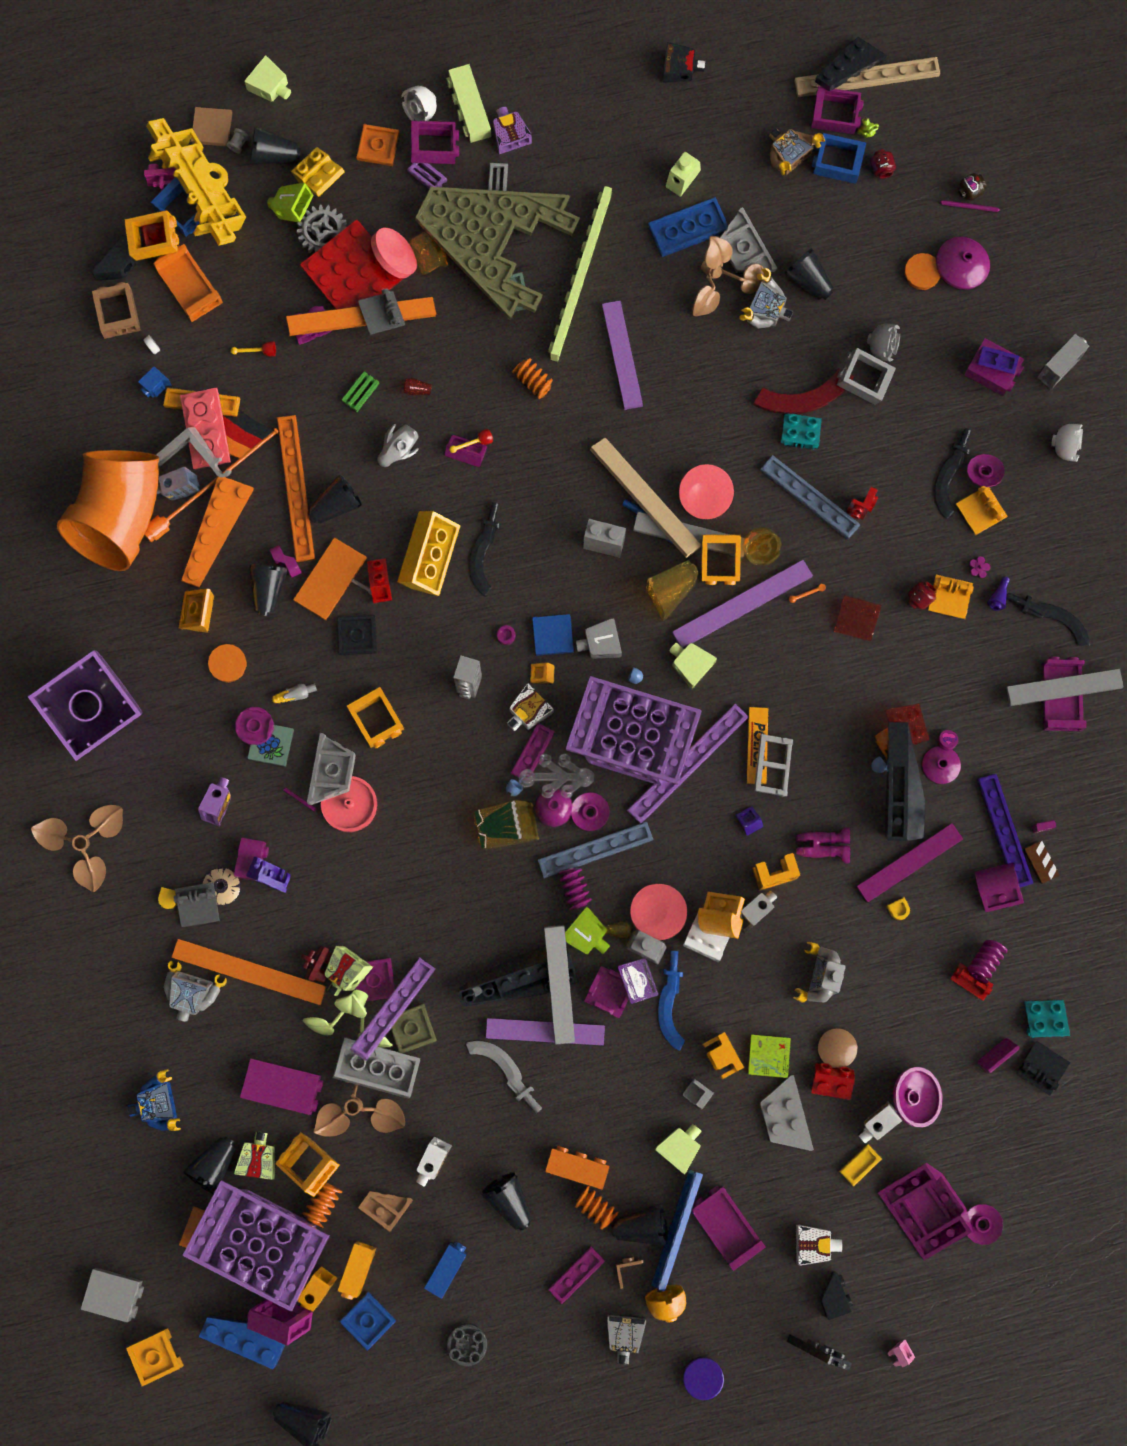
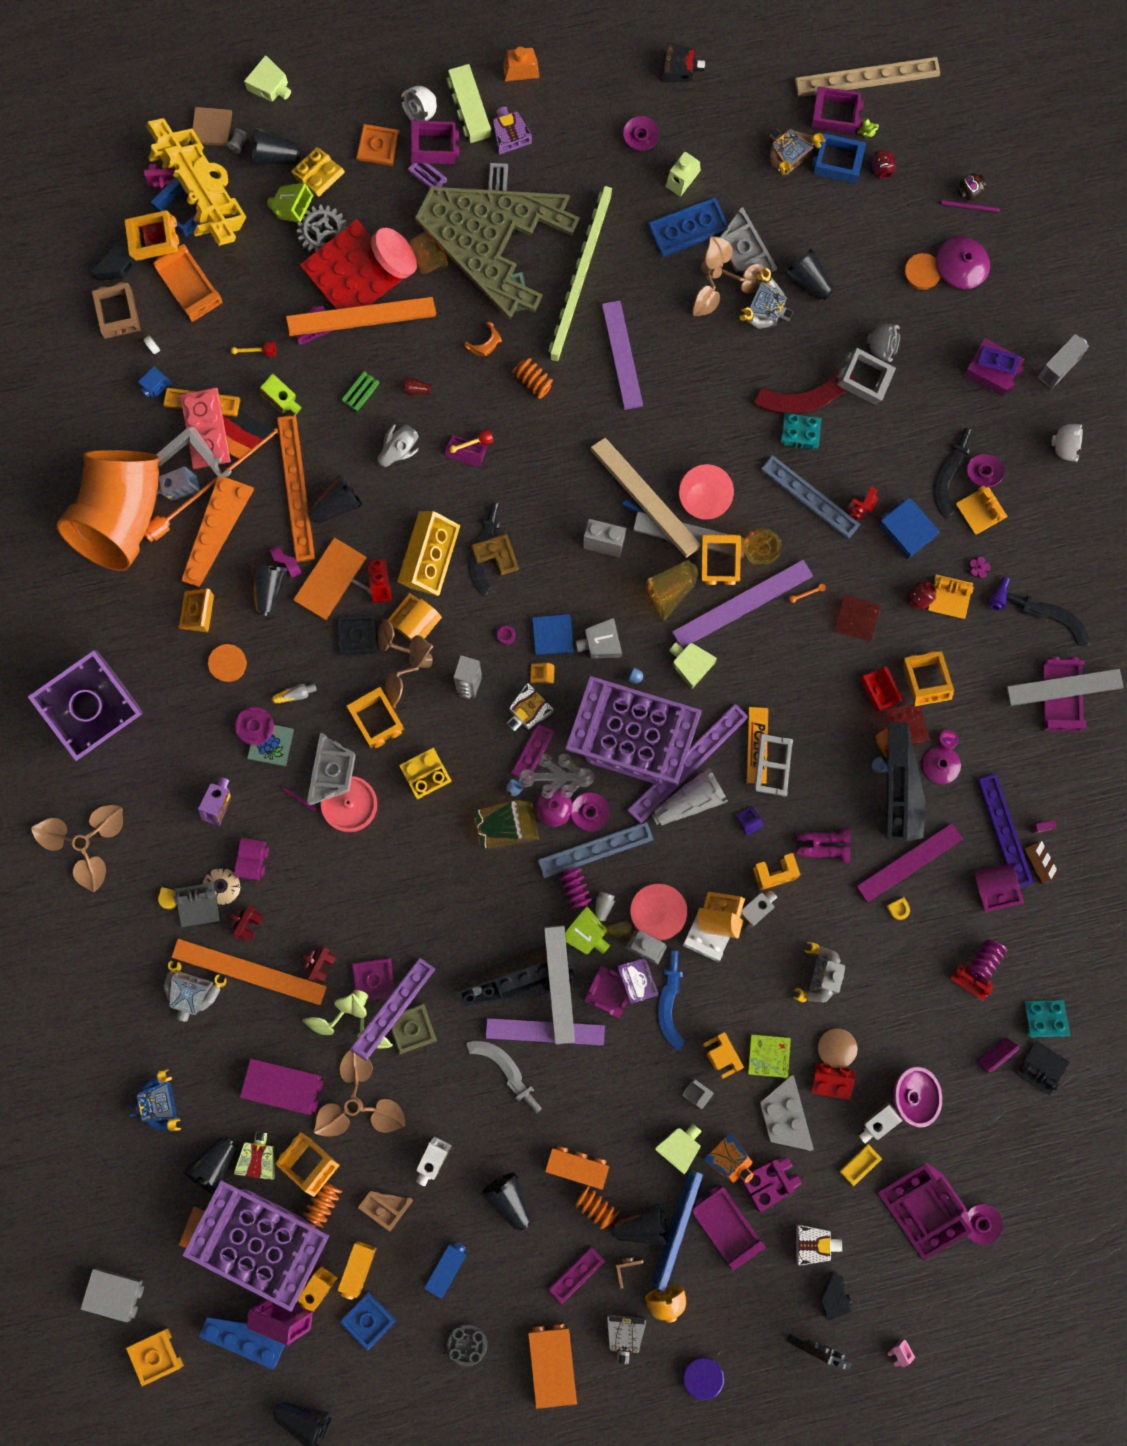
dark purple hinge [246,856,290,893] -> none
torso [325,946,372,996] -> none
light grey slope [332,1038,420,1099] -> none
dark grey hinge [358,289,405,335] -> none
black wing [815,37,887,91] -> none
none -> dark red hips [228,905,264,942]
none -> lime torso [260,374,302,416]
none -> medium nougat plant [377,619,433,708]
none -> light orange brick [388,593,442,641]
none -> yellow brick [399,748,452,799]
none -> orange helmet [464,321,502,356]
none -> pearl gold tile [471,534,519,576]
none -> orange torso [503,47,539,81]
none -> orange panel [529,1324,577,1409]
none -> light grey cone [595,892,615,922]
none -> magenta dish [623,116,659,151]
none -> light grey cone [652,767,728,826]
none -> torso [704,1133,754,1183]
none -> magenta hips [739,1157,802,1212]
none -> red bracket [859,666,903,713]
none -> blue brick [879,498,940,559]
none -> light orange window [903,651,954,706]

